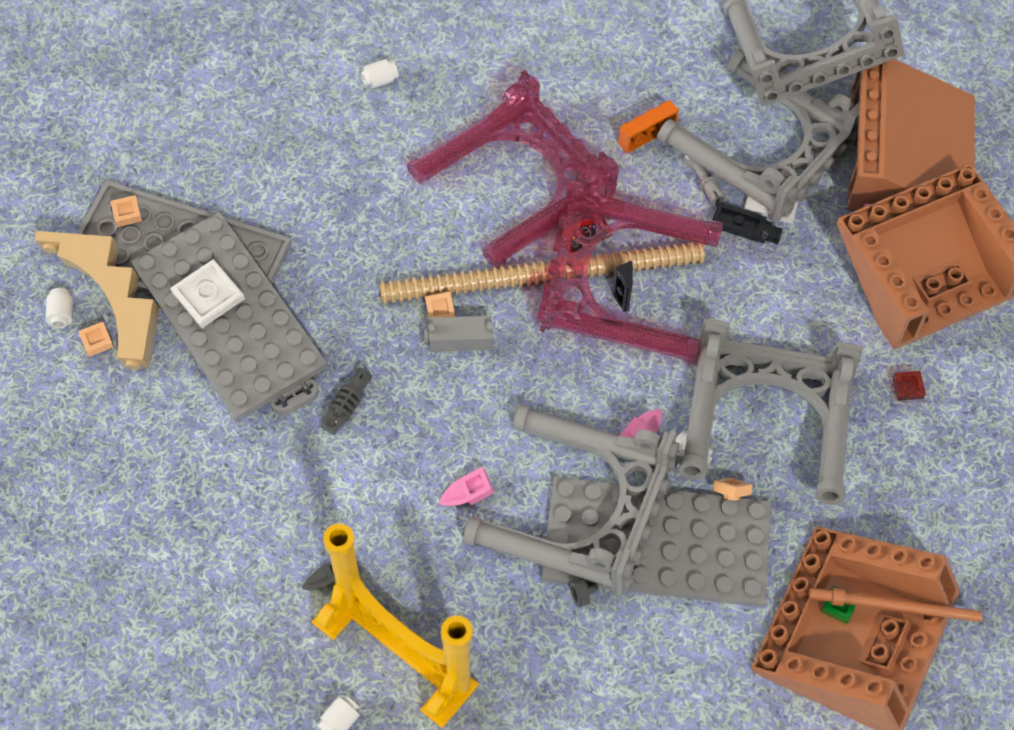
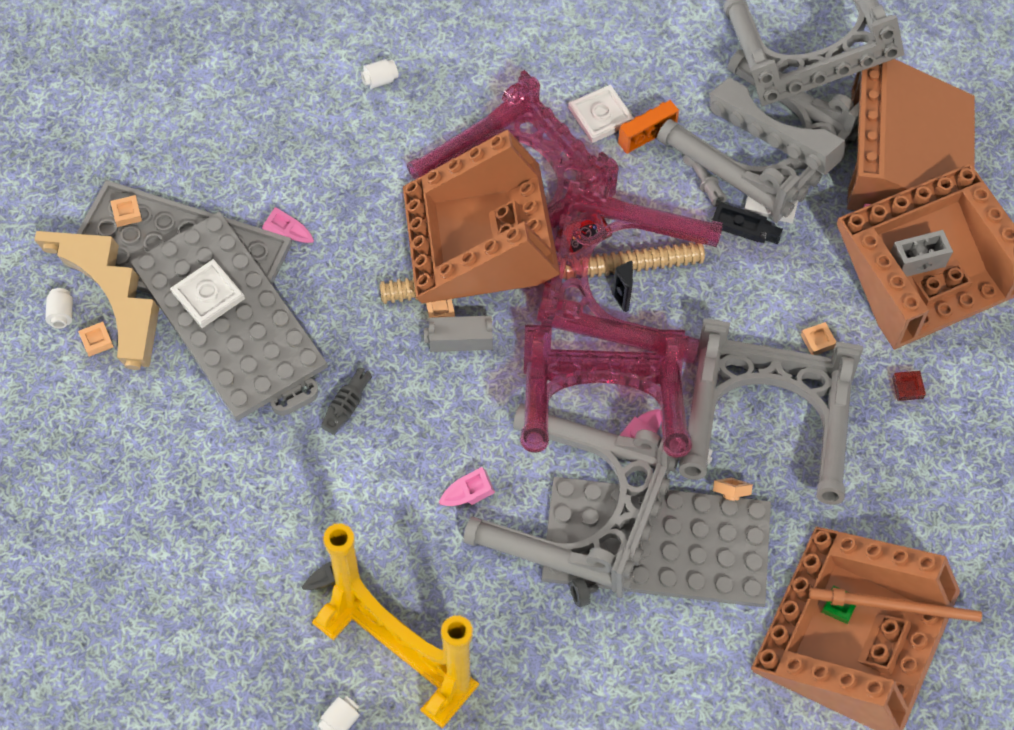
none -> bright pink plate [262,207,314,243]
none -> nougat slope [403,129,560,303]
none -> clear pink arch [520,325,692,458]
none -> white plate [568,84,634,143]
none -> light grey arch [710,78,845,175]
none -> light nougat plate [801,322,836,355]
none -> light grey brick [890,230,953,277]

